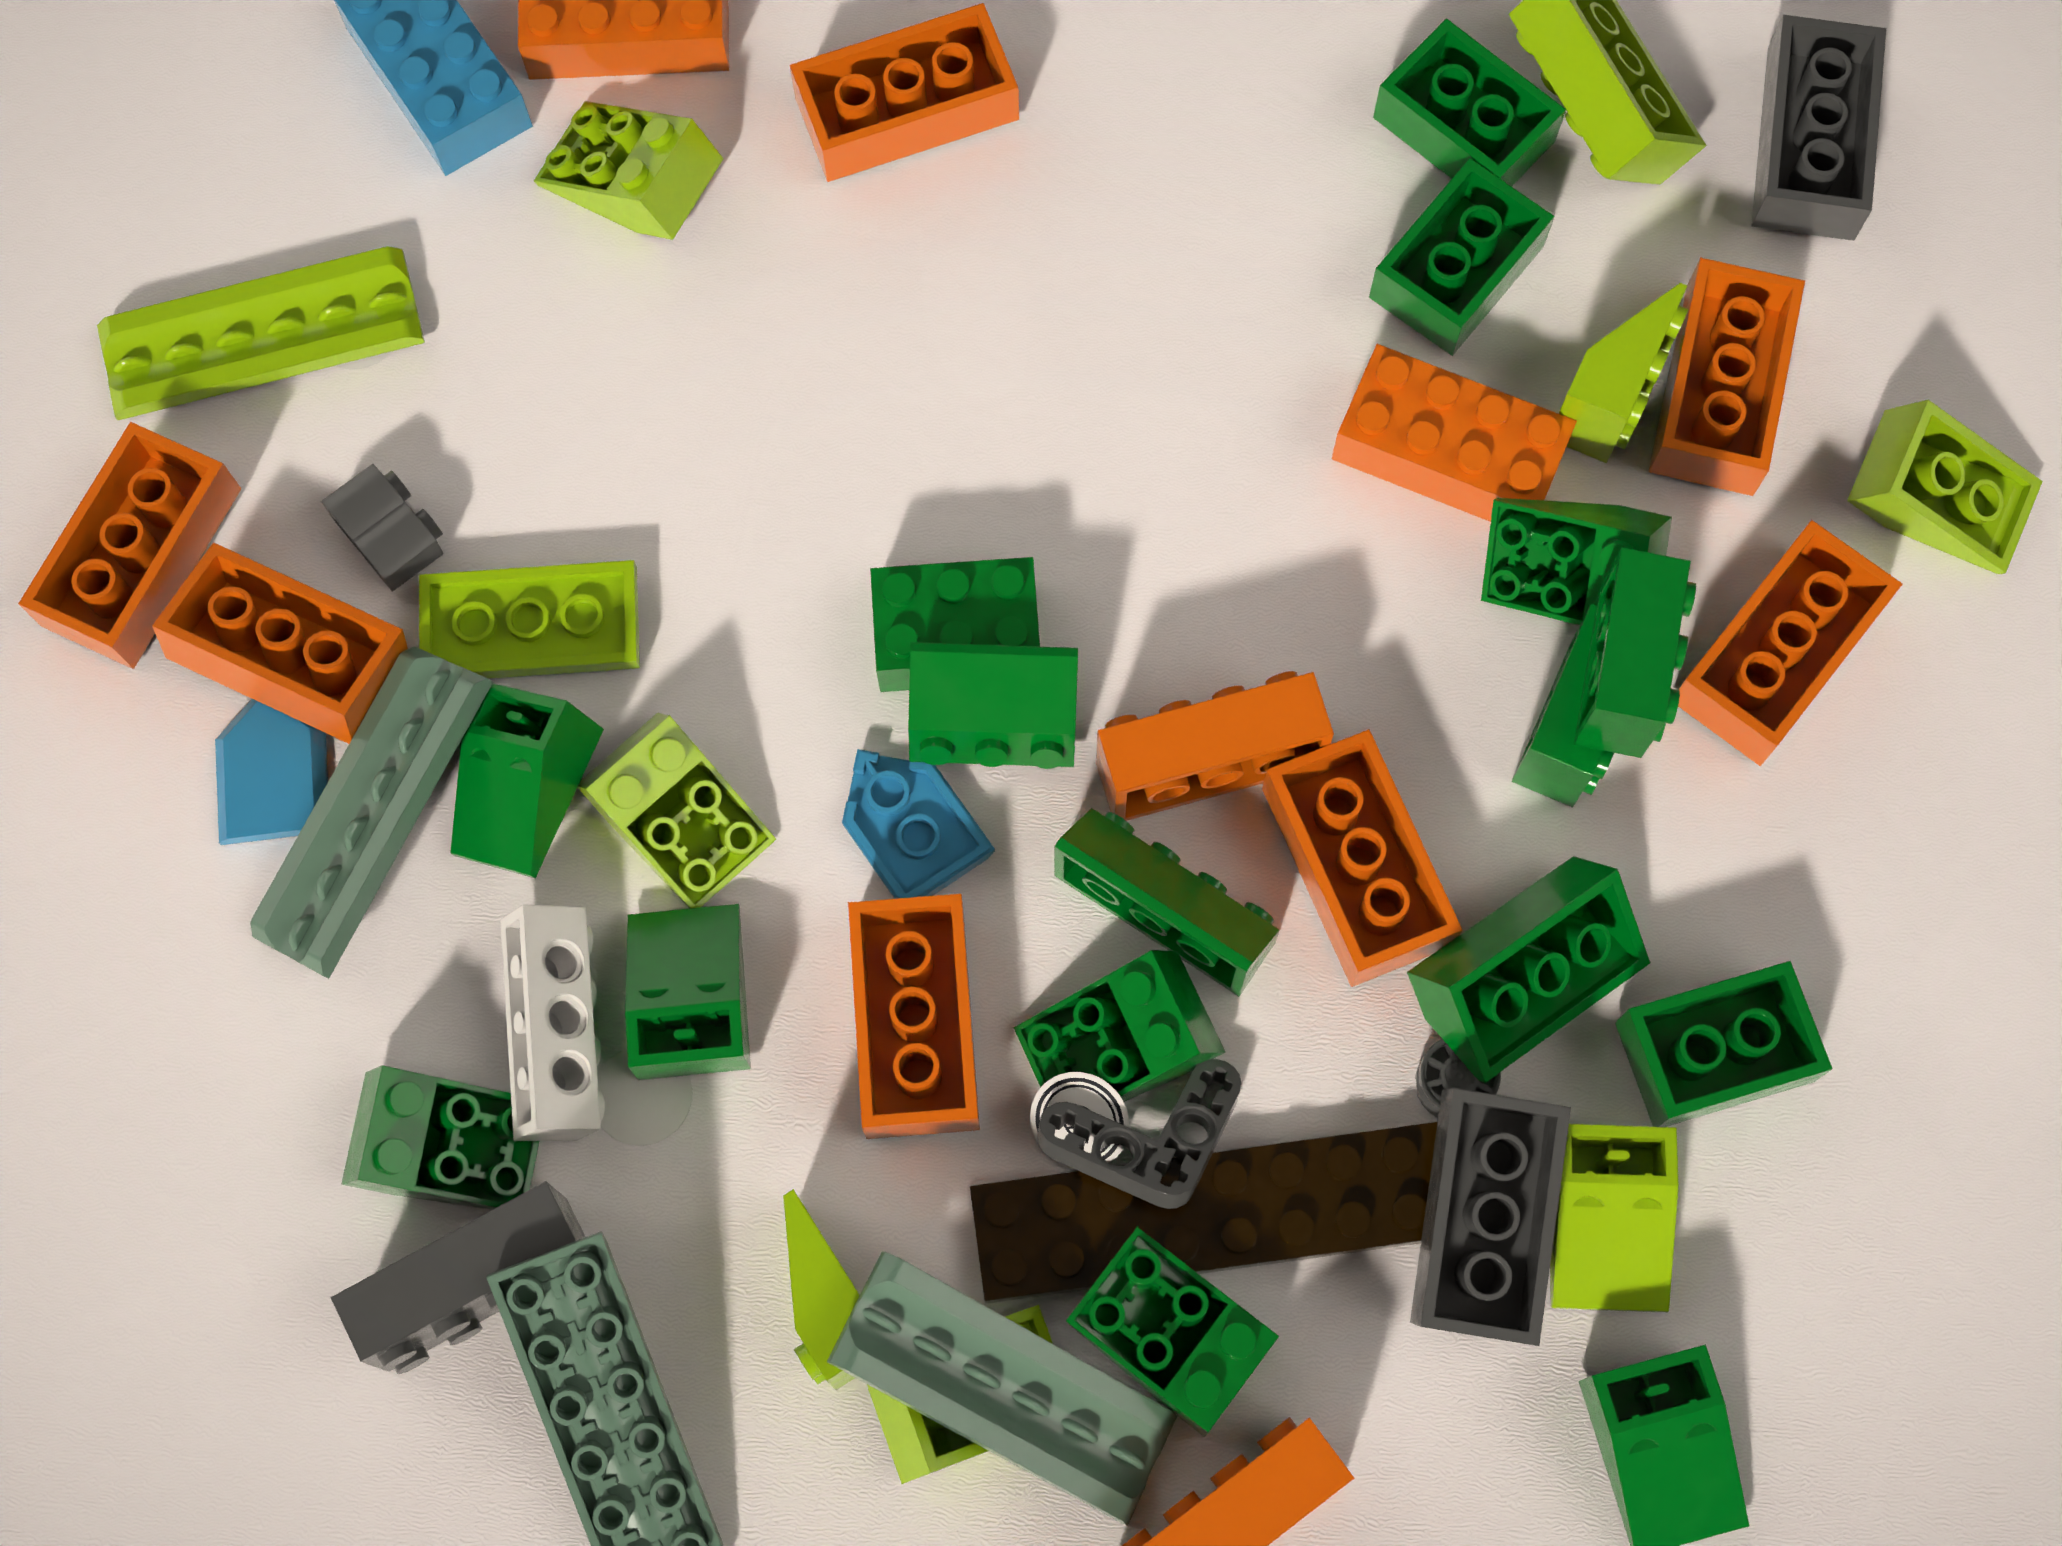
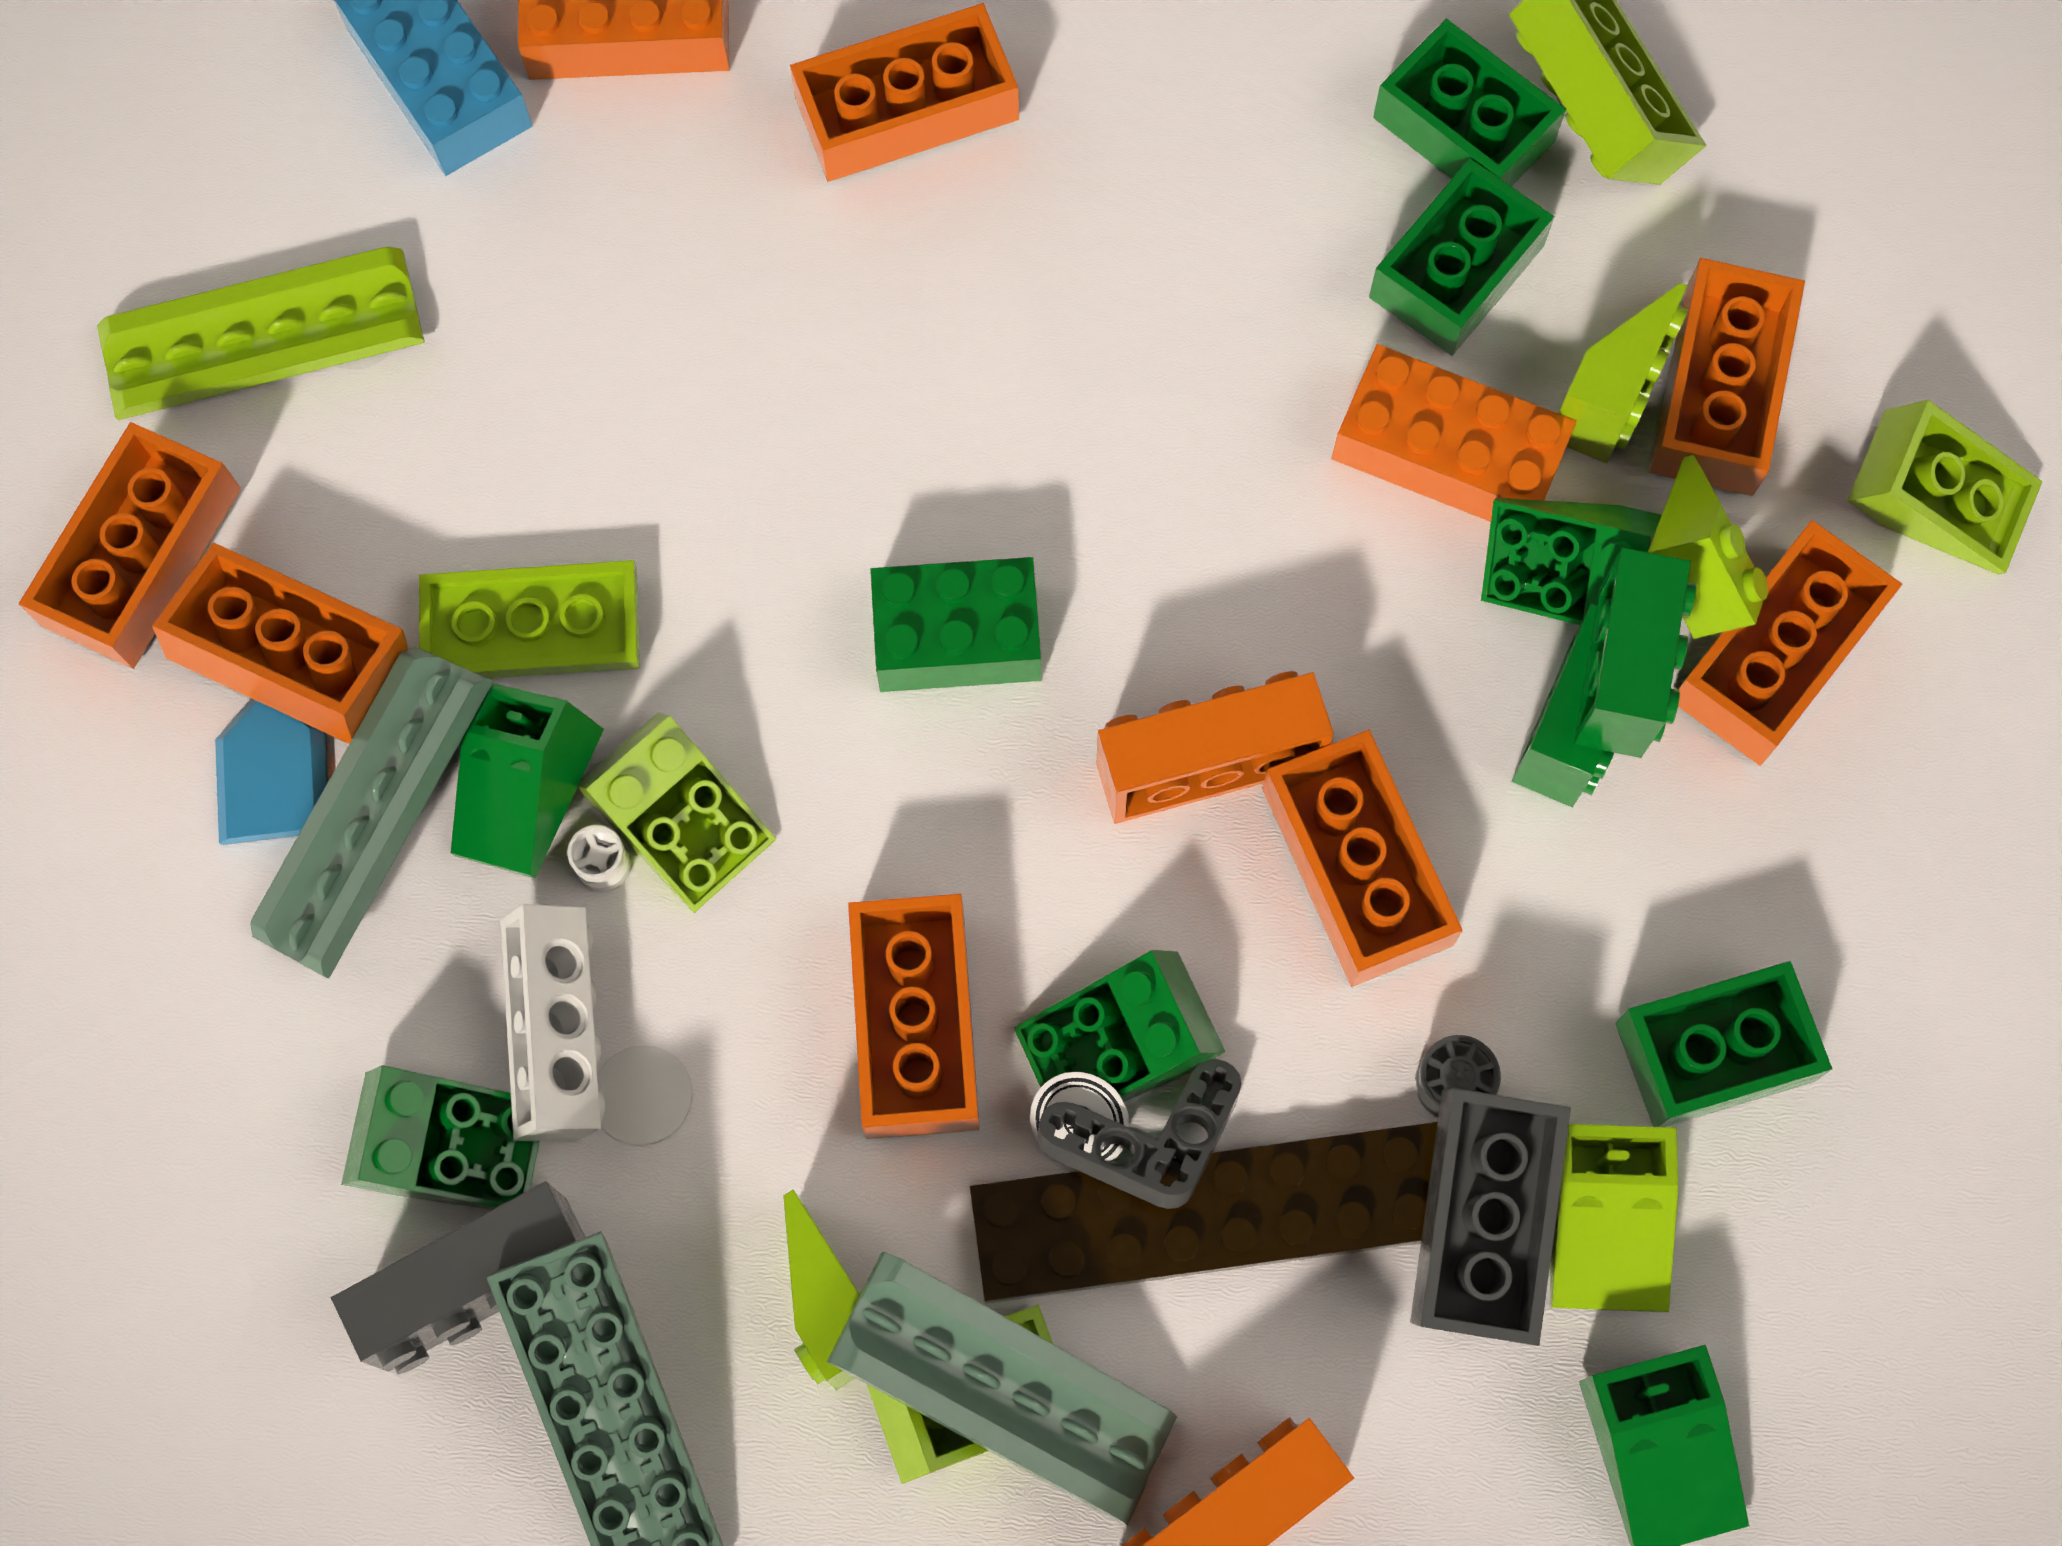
dark grey brick [321,464,444,592] -> none
lime slope [534,101,724,240] -> none
green slope [625,904,751,1080] -> none
dark azure tile [842,749,995,899] -> none
green slope [908,642,1078,769] -> none
green slope [1054,808,1280,997] -> none
green slope [1066,1227,1279,1437] -> none
green slope [1407,856,1650,1083] -> none
dark grey brick [1751,15,1886,241] -> none
none -> white wheel [567,825,631,893]
none -> lime slope [1648,454,1768,639]

